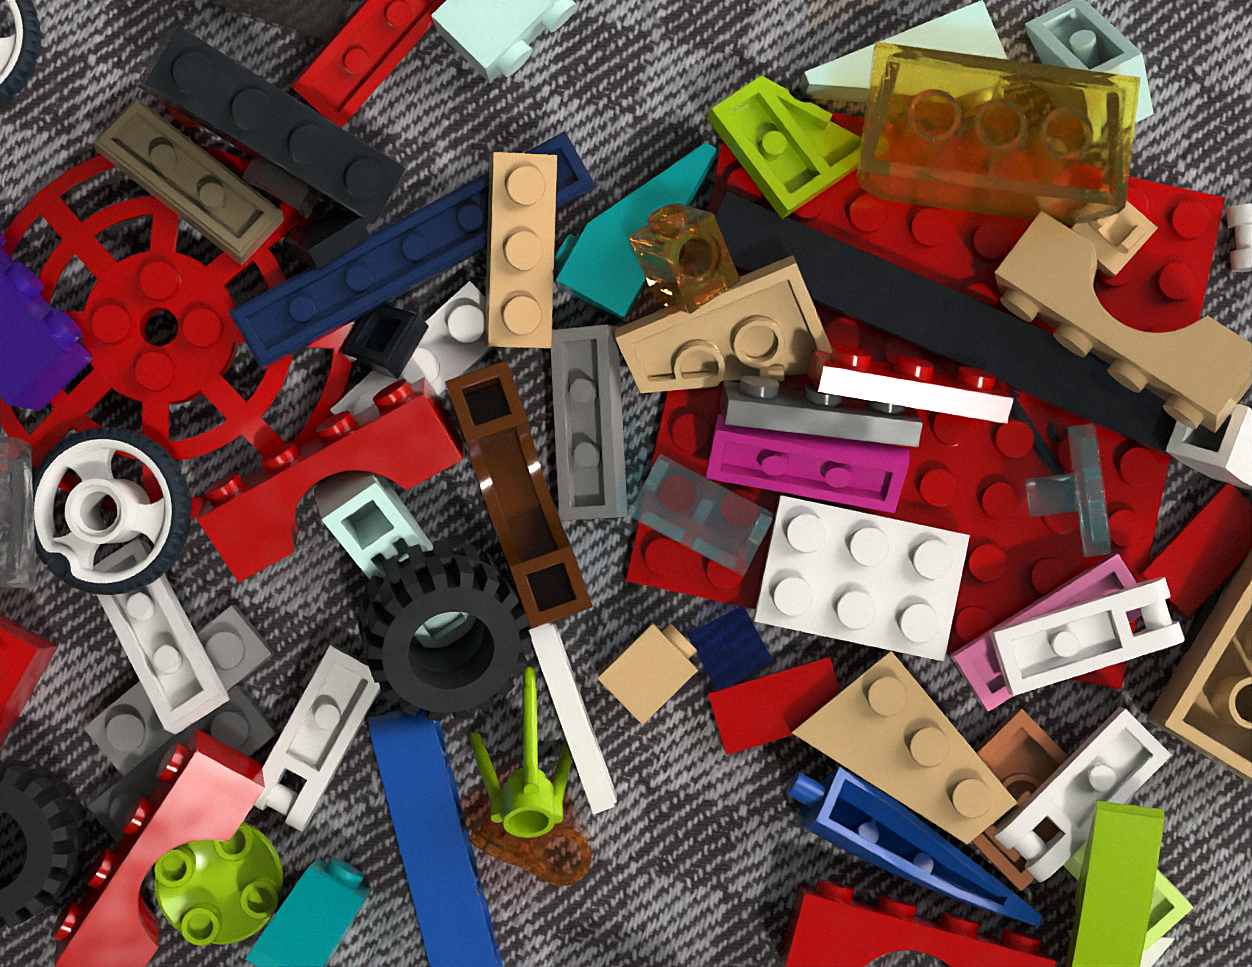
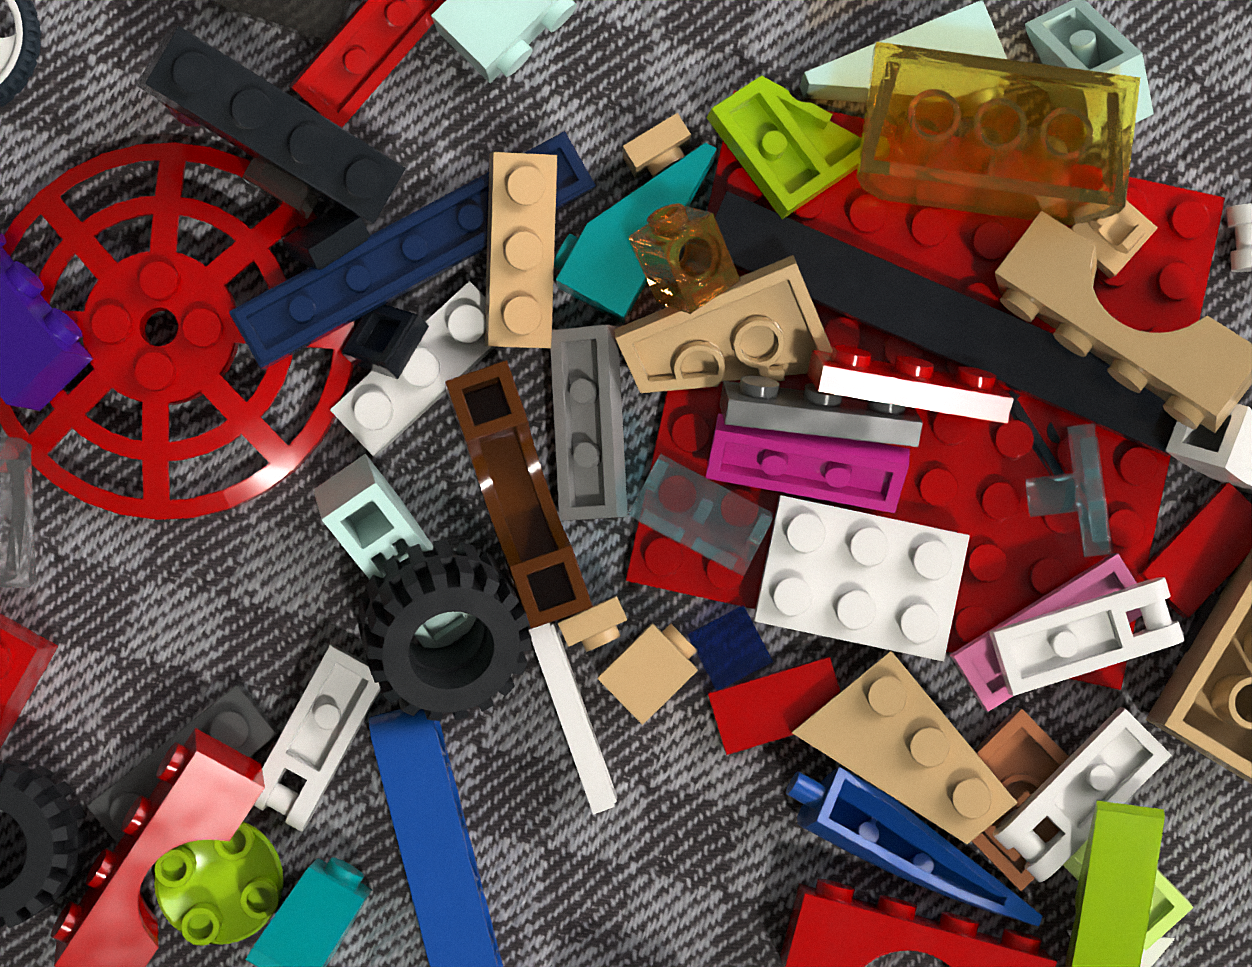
white wheel [26,427,192,595] -> none
light grey plate [83,605,276,777] -> none
dark tan tile [93,97,284,266] -> none
white plate [94,537,230,735] -> none
red arch [197,377,463,583] -> none
clear orange piece [468,781,595,886] -> none
lime plant [469,666,572,838] -> none
none -> tan plate [558,595,627,652]
none -> tan plate [623,113,691,179]

